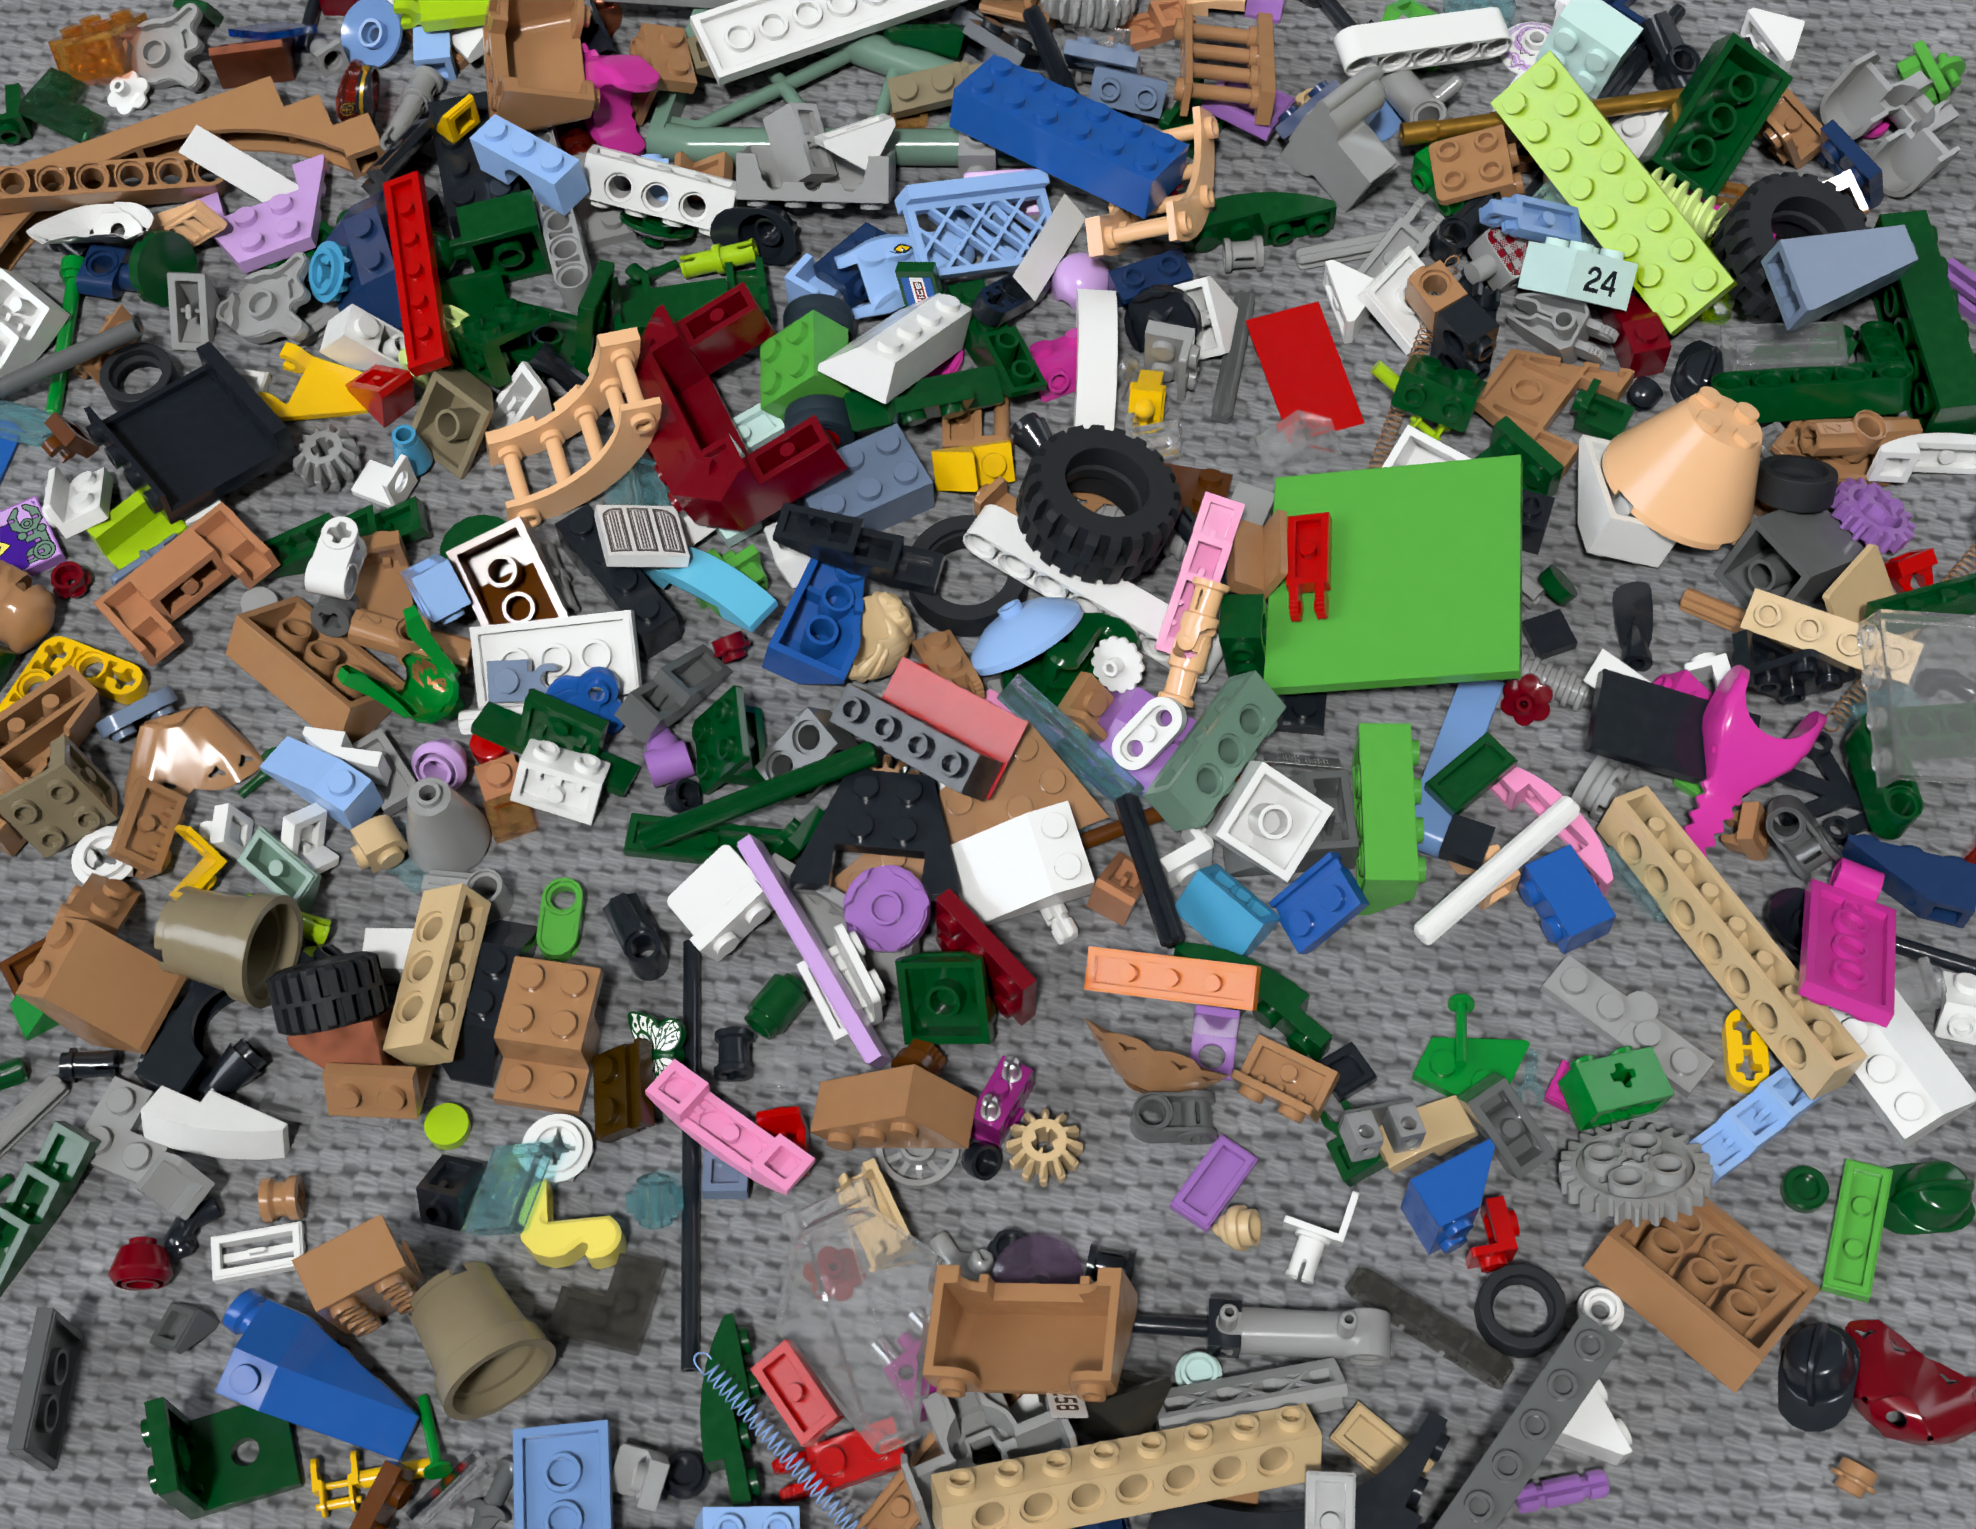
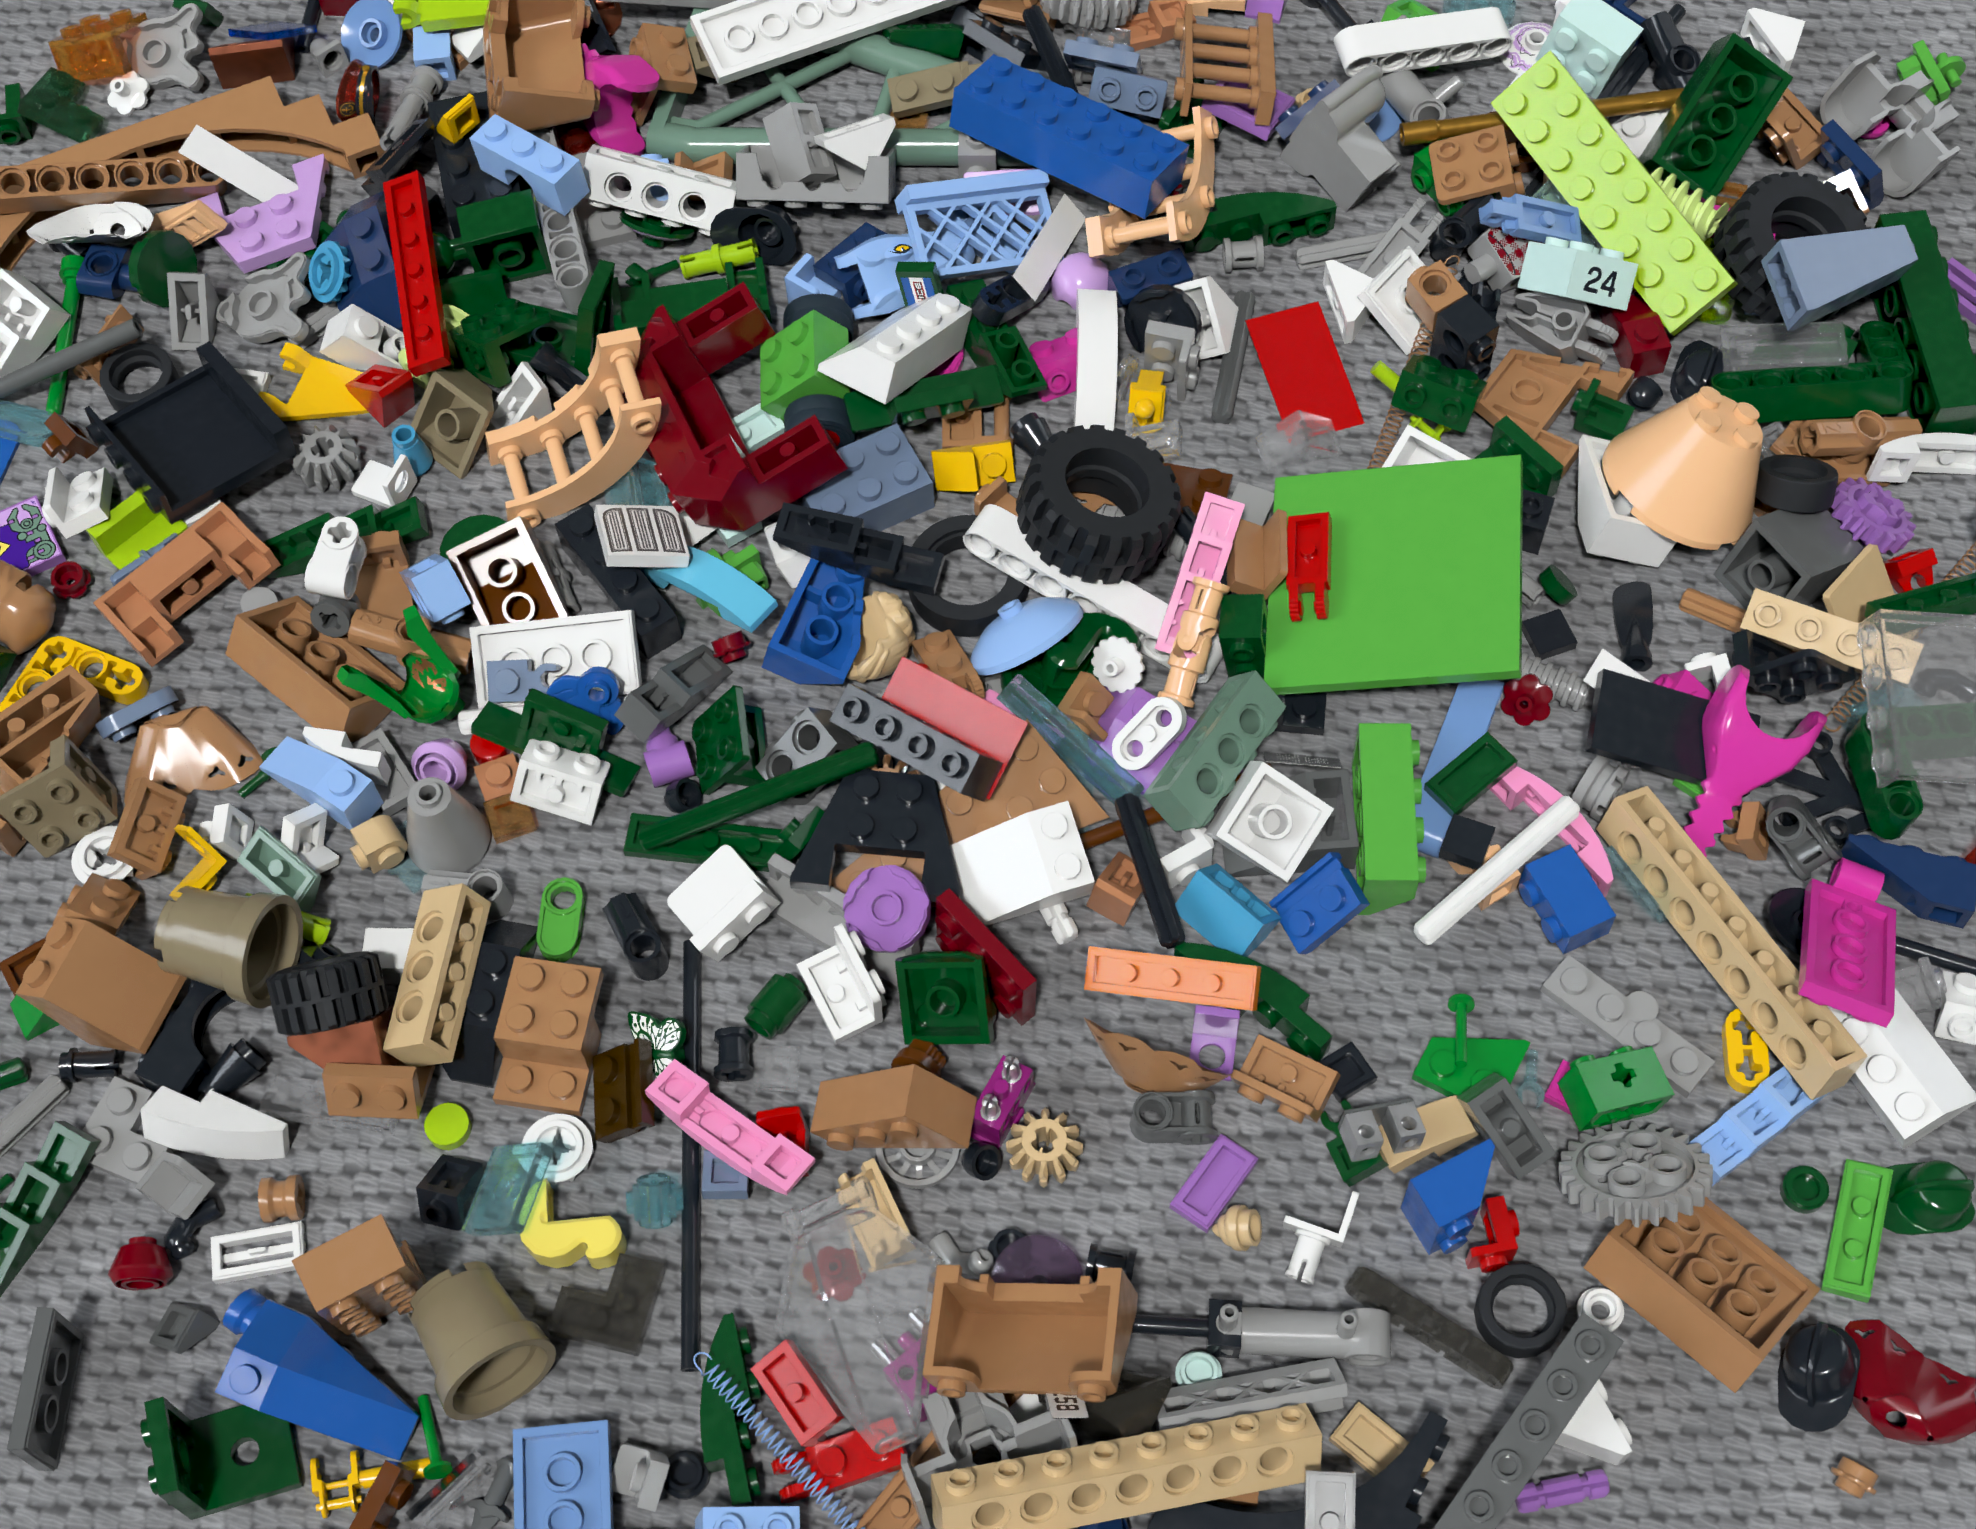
lavender tile [737,834,892,1068] -> none

